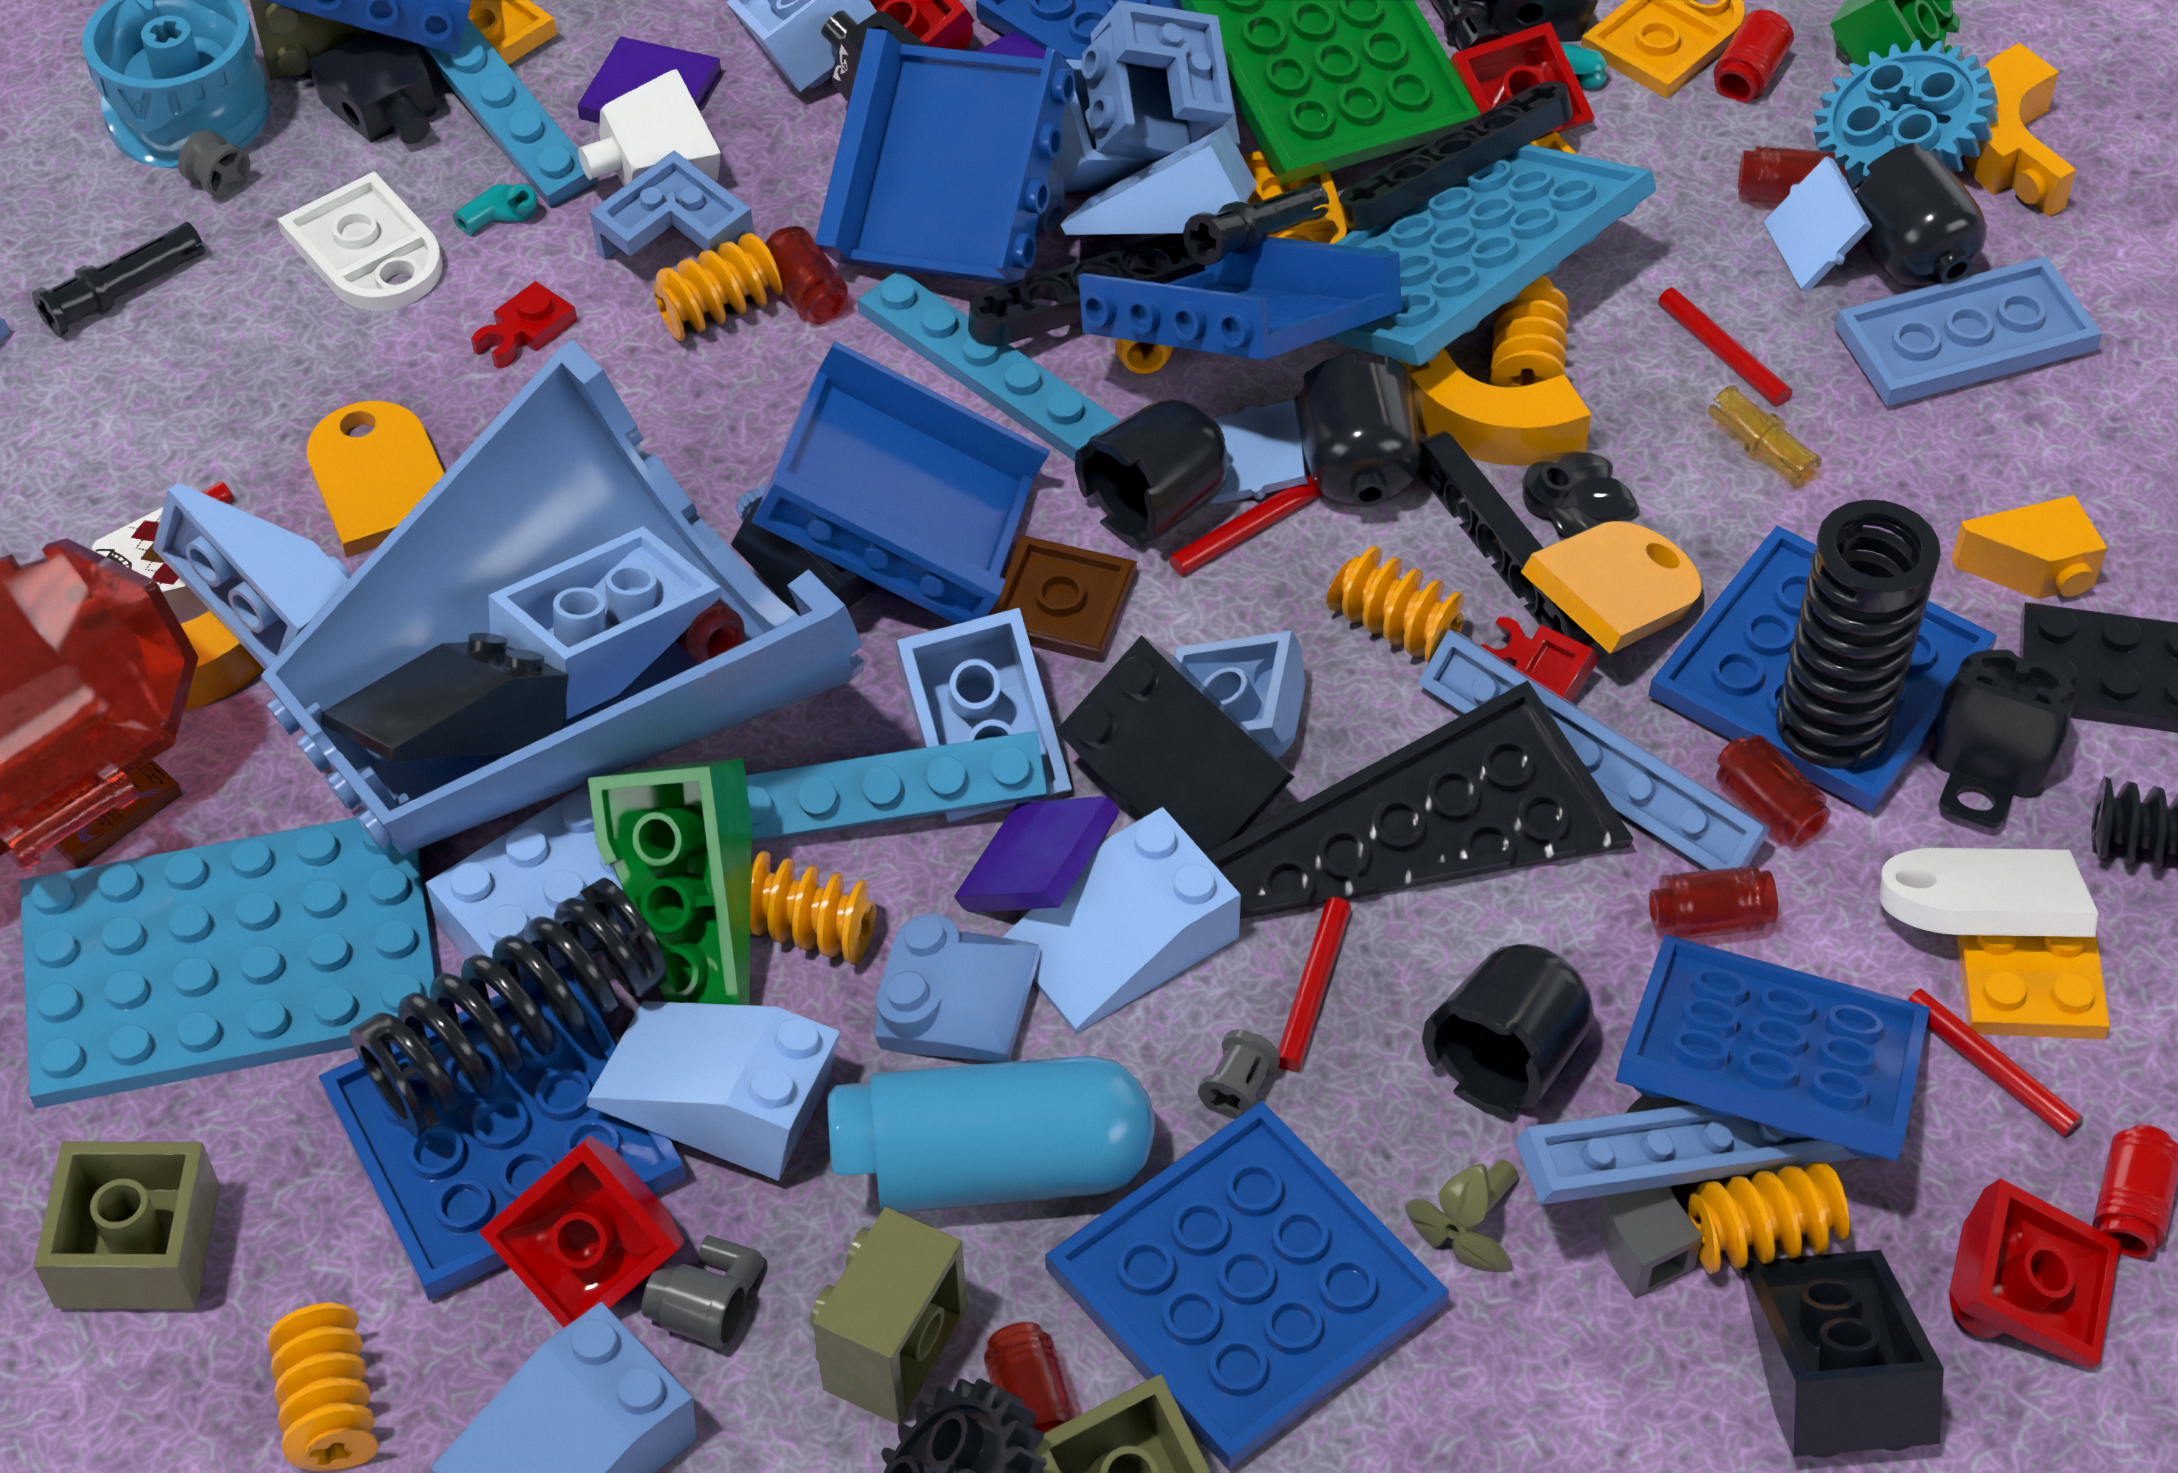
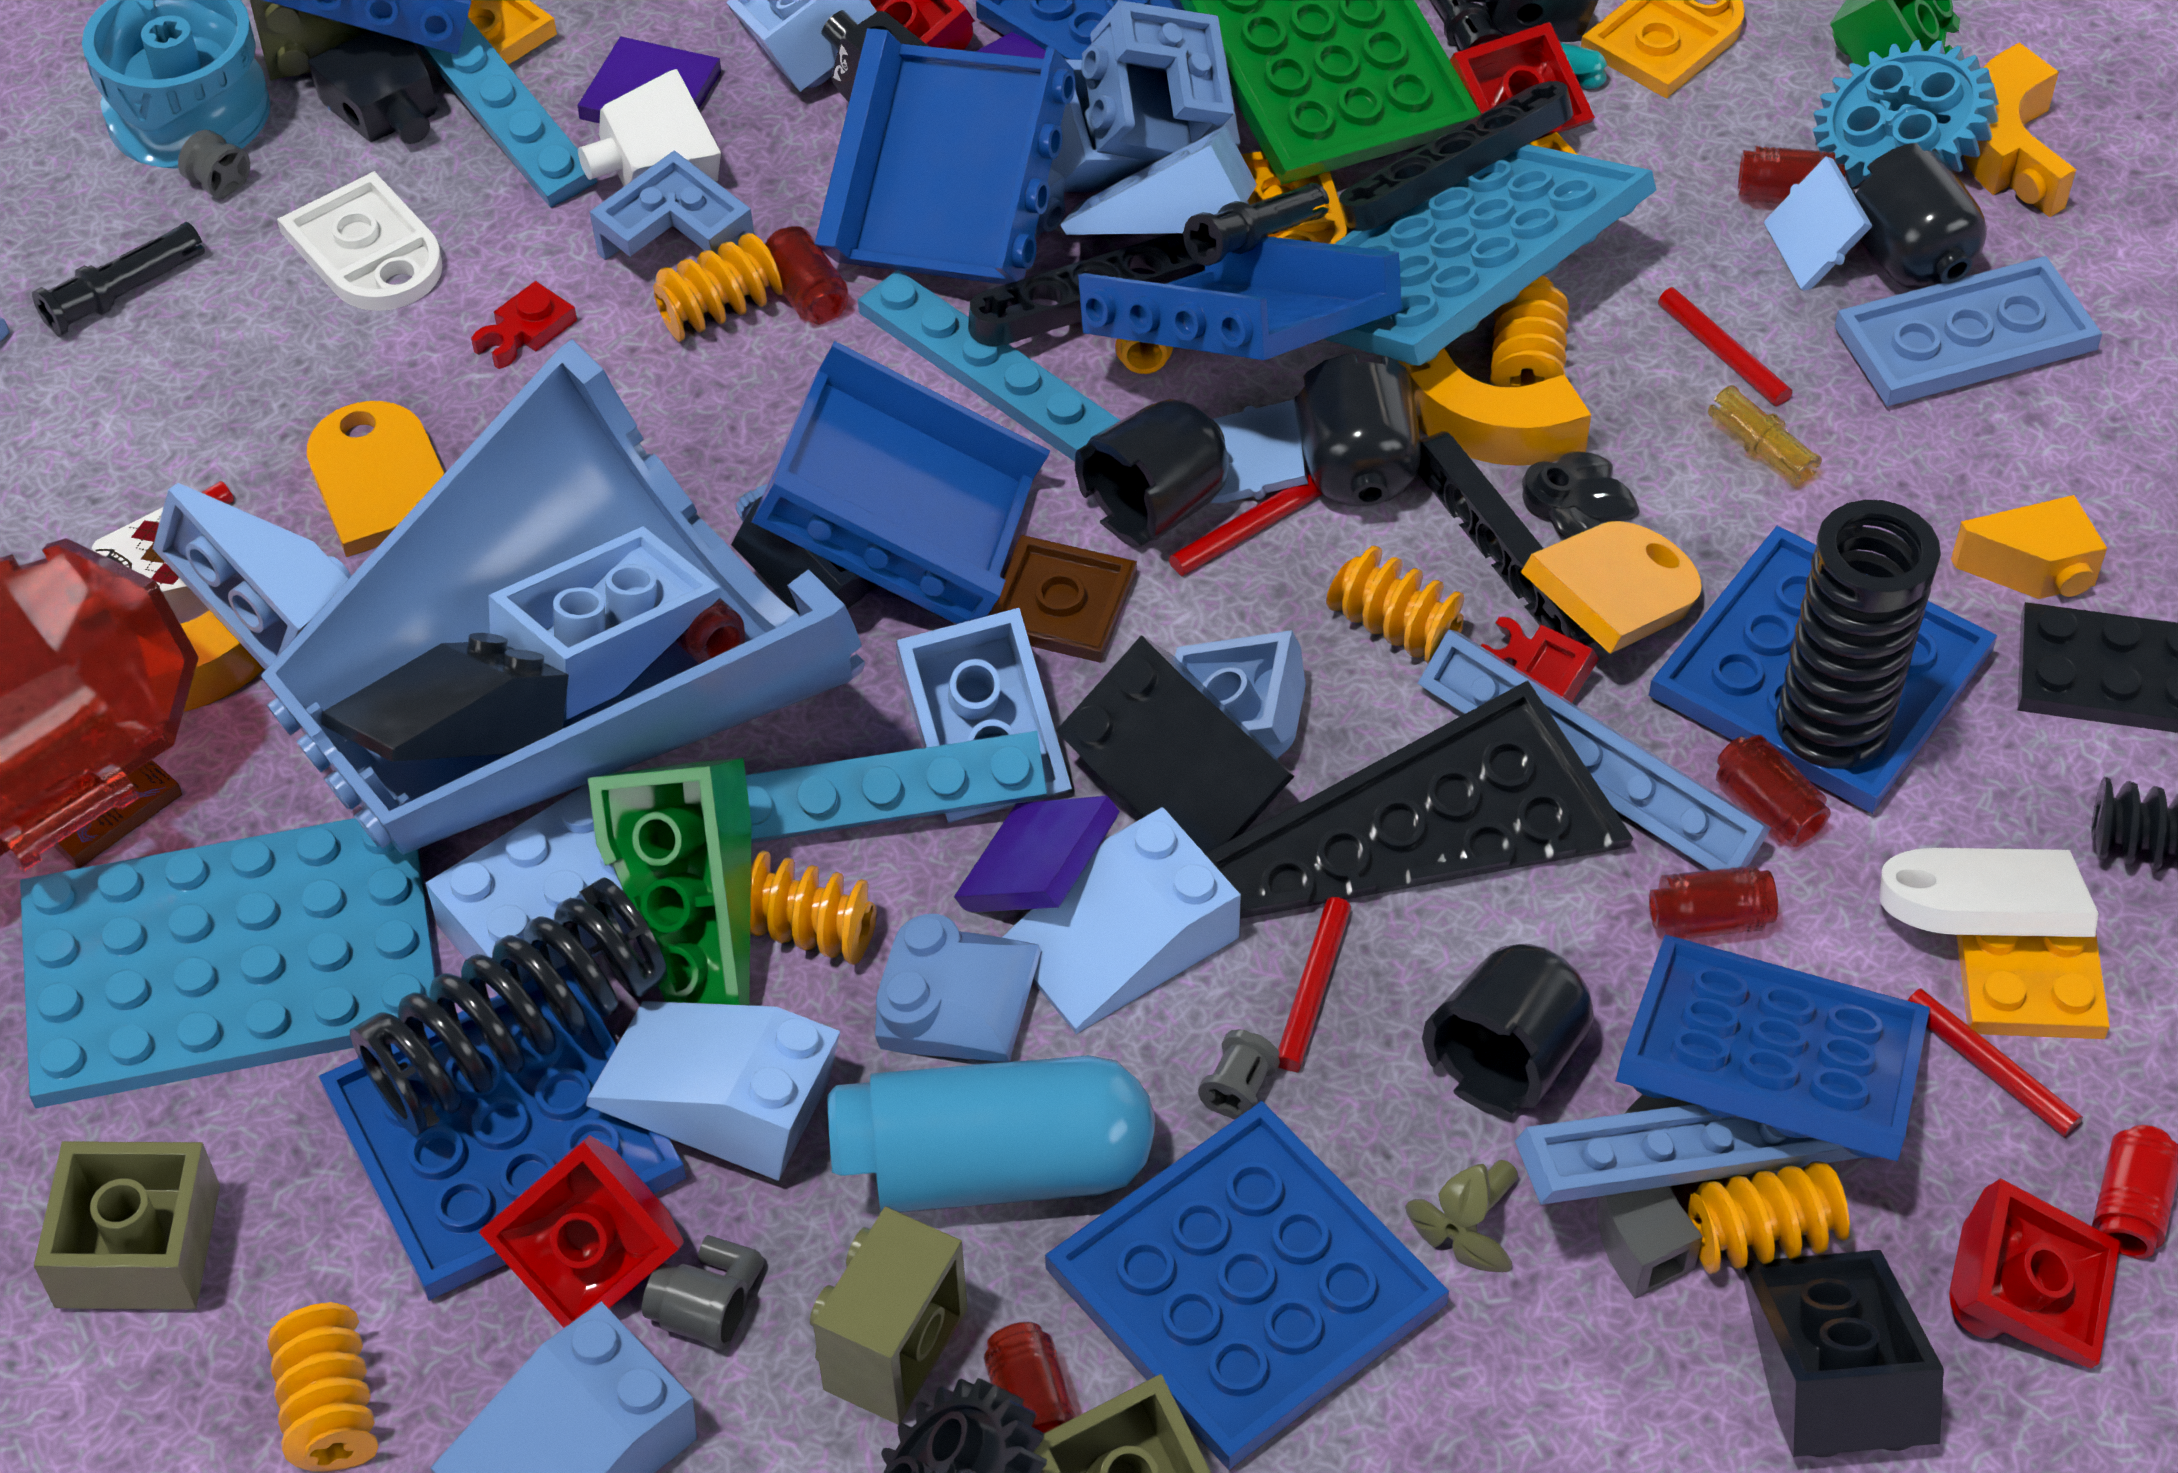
teal arm [453,184,538,236] -> none
red head [1713,9,1794,103] -> none
black piece [1930,650,2076,828] -> none

